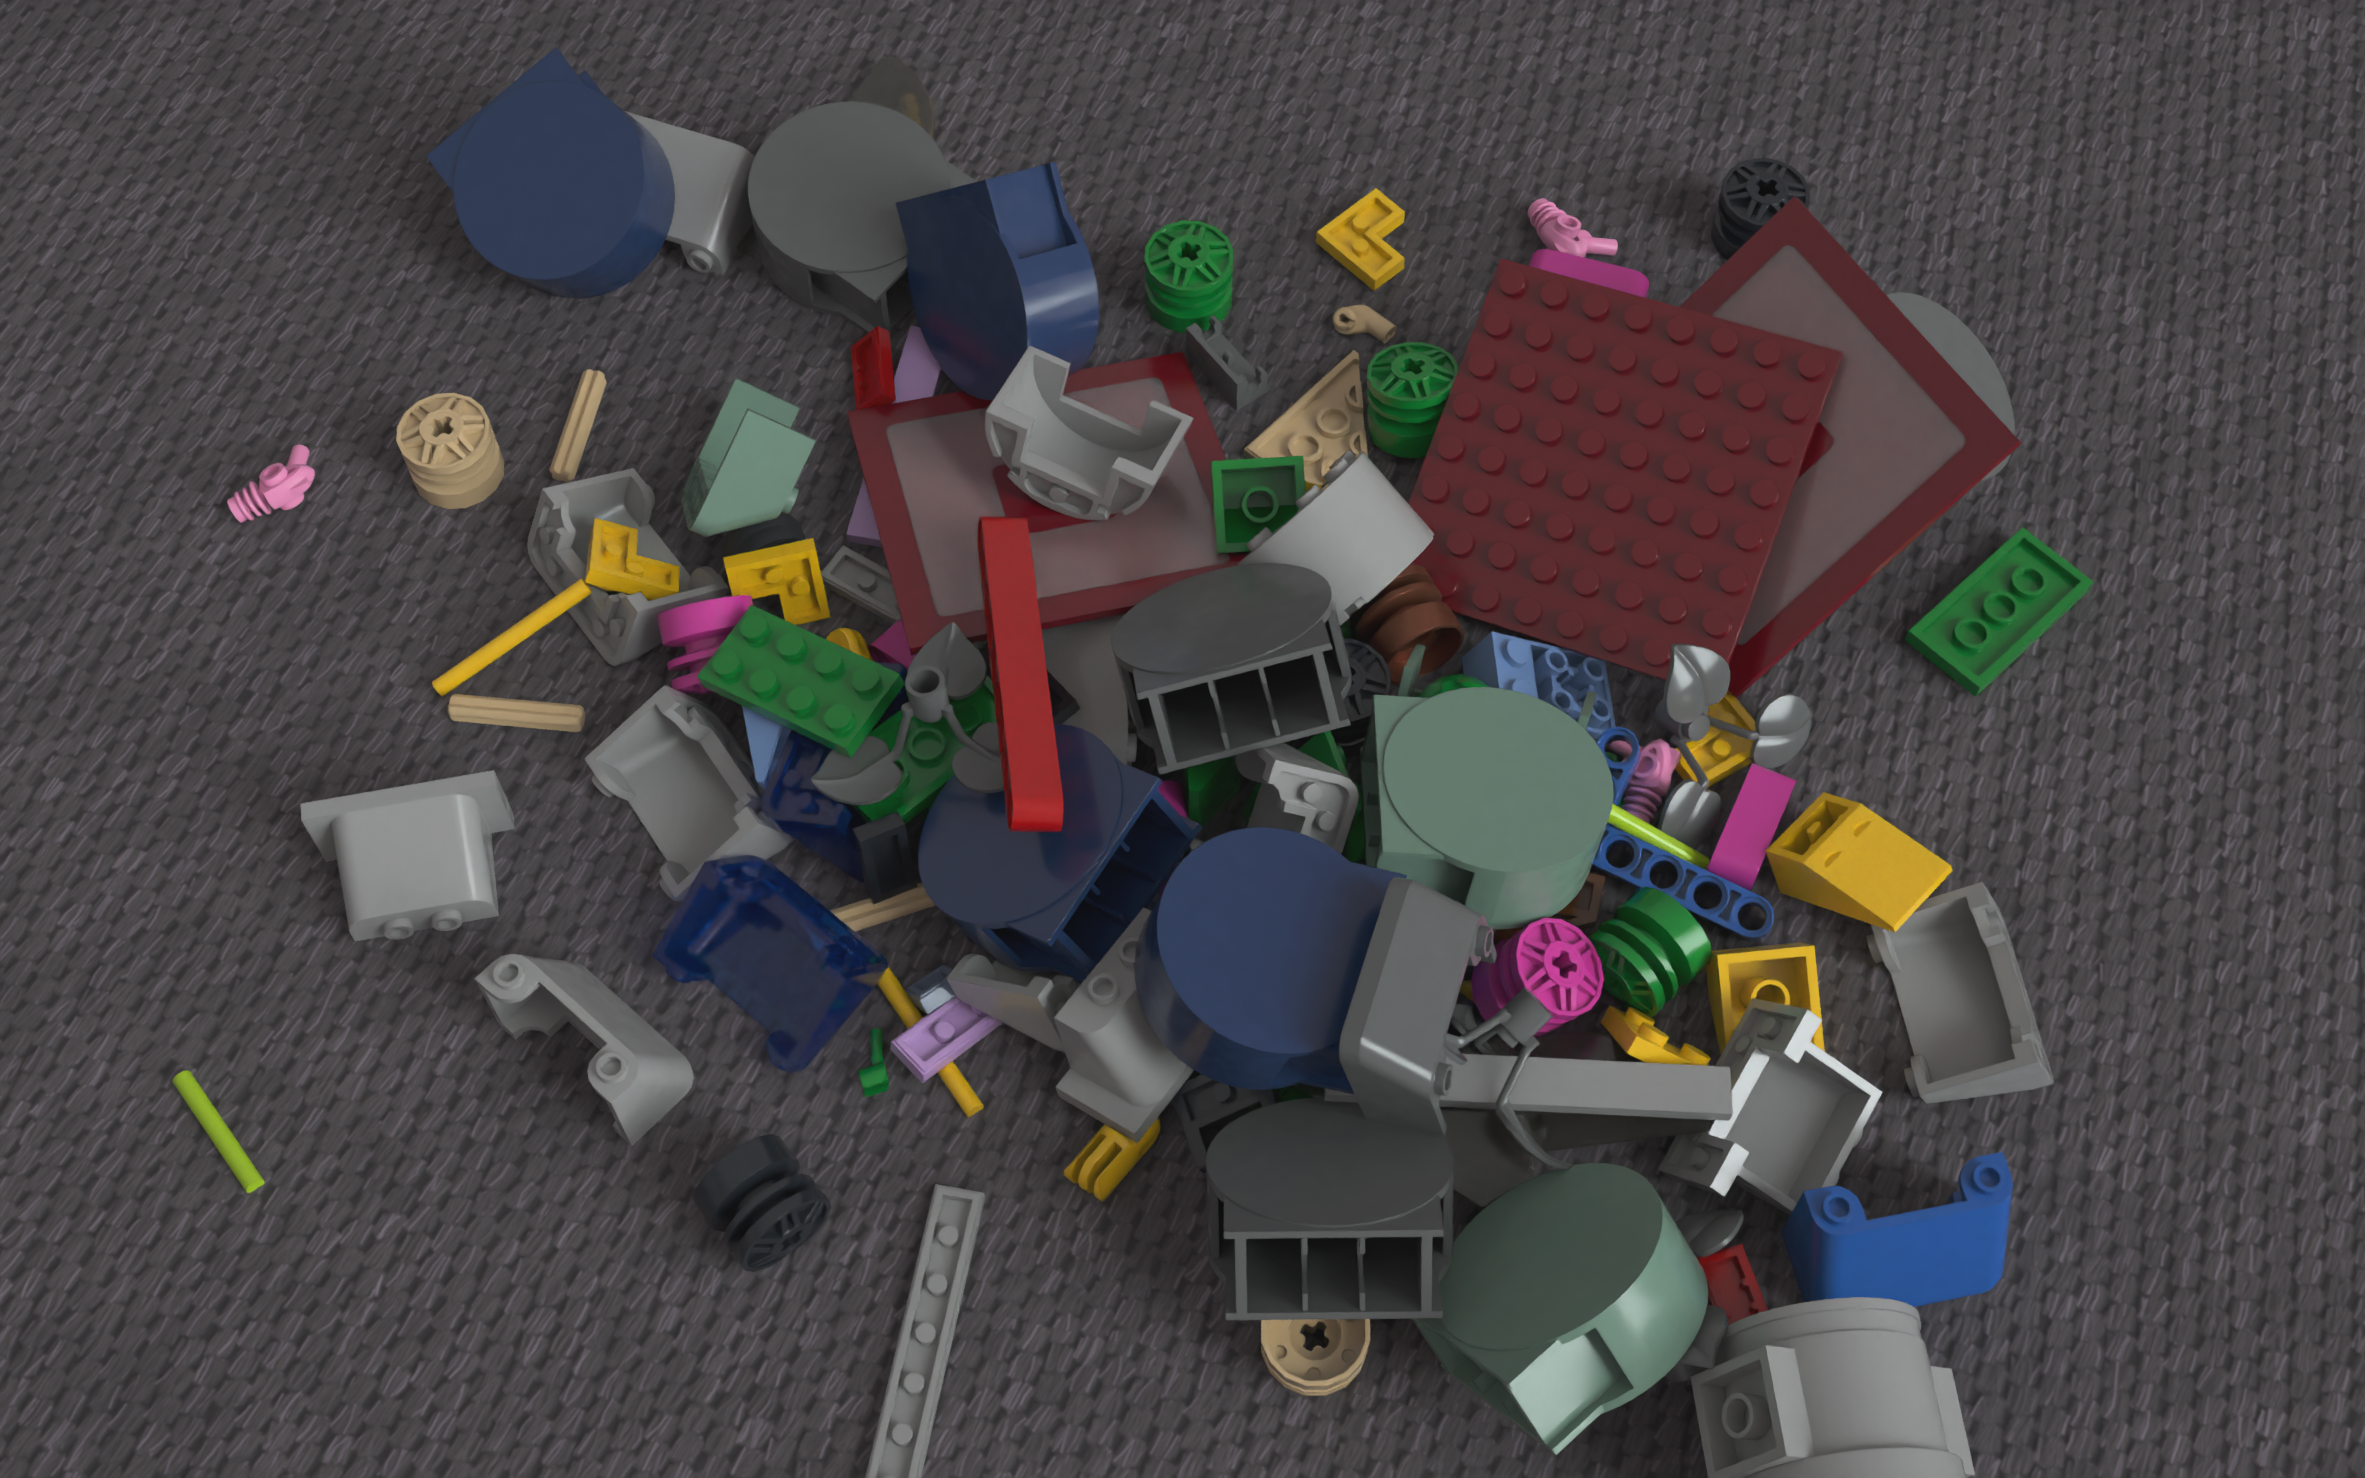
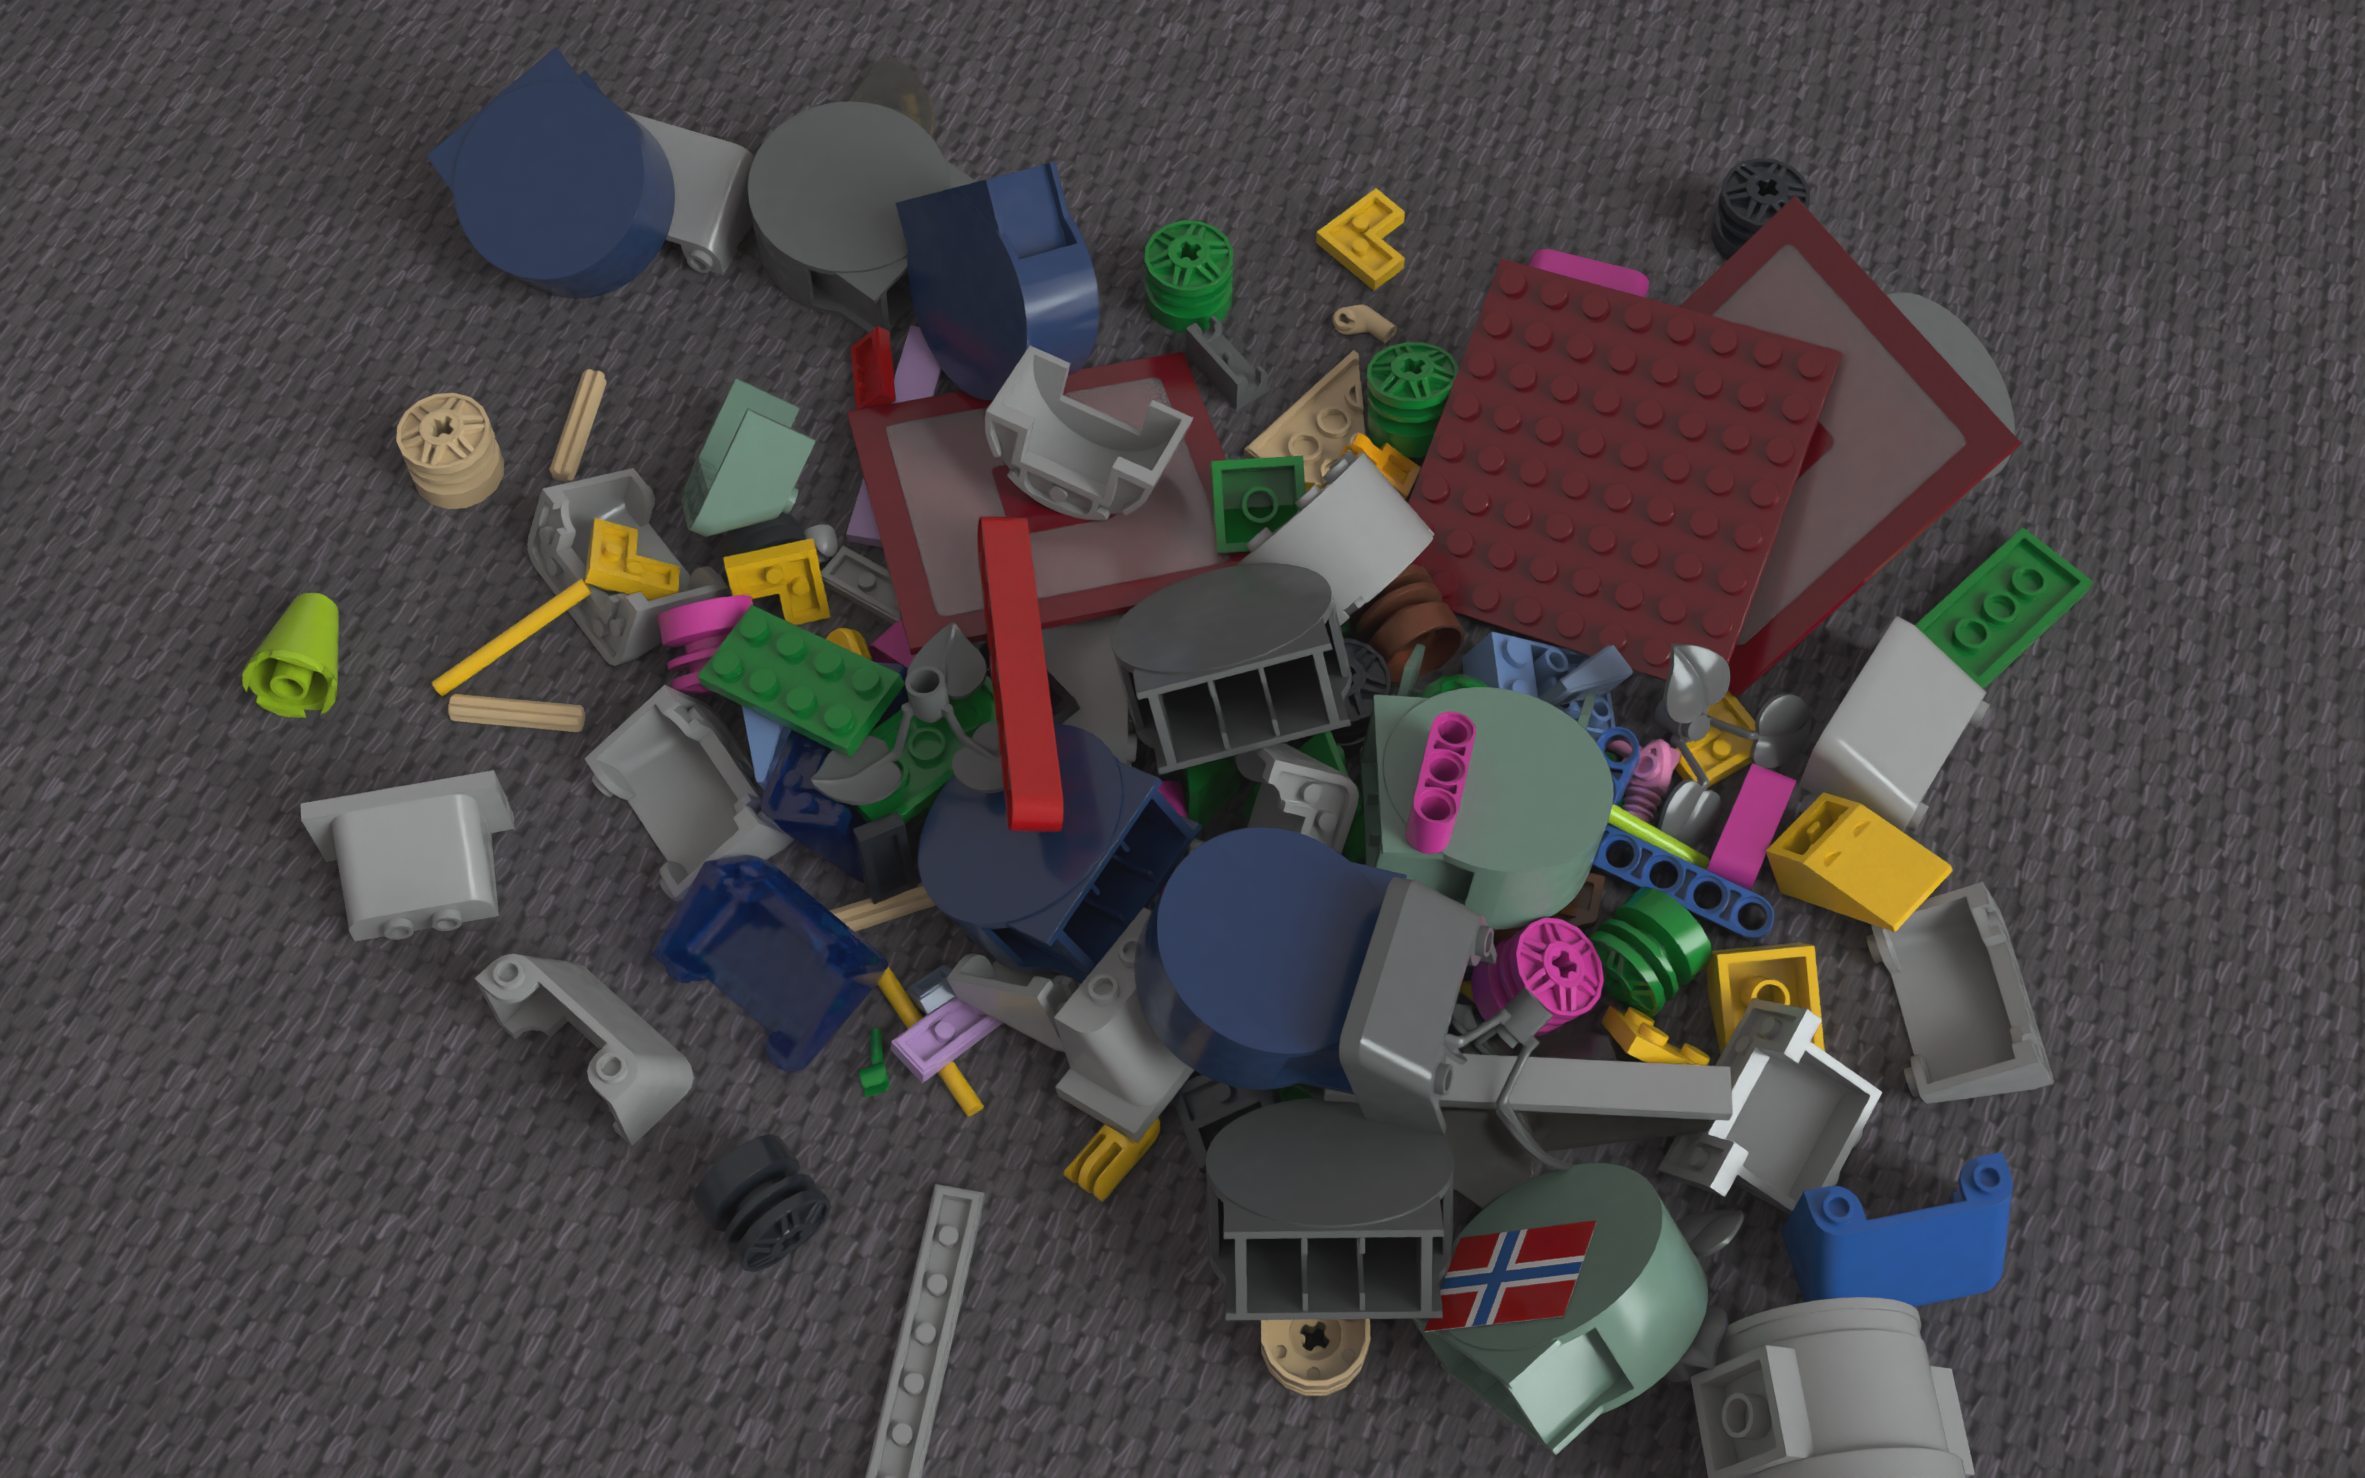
lime bar [172,1070,265,1194] -> none
bright pink piece [227,444,315,523] -> none
bright pink piece [1527,198,1618,257] -> none
red plate [1696,1244,1768,1325] -> none
none -> lime cone [242,593,339,718]
none -> light grey hinge [803,525,838,563]
none -> light orange plate [1338,433,1421,499]
none -> dark pink beam [1405,711,1476,854]
none -> sticker [1424,1220,1597,1332]
none -> sand blue slope [1538,645,1633,707]
none -> light grey windscreen [1798,616,1990,832]

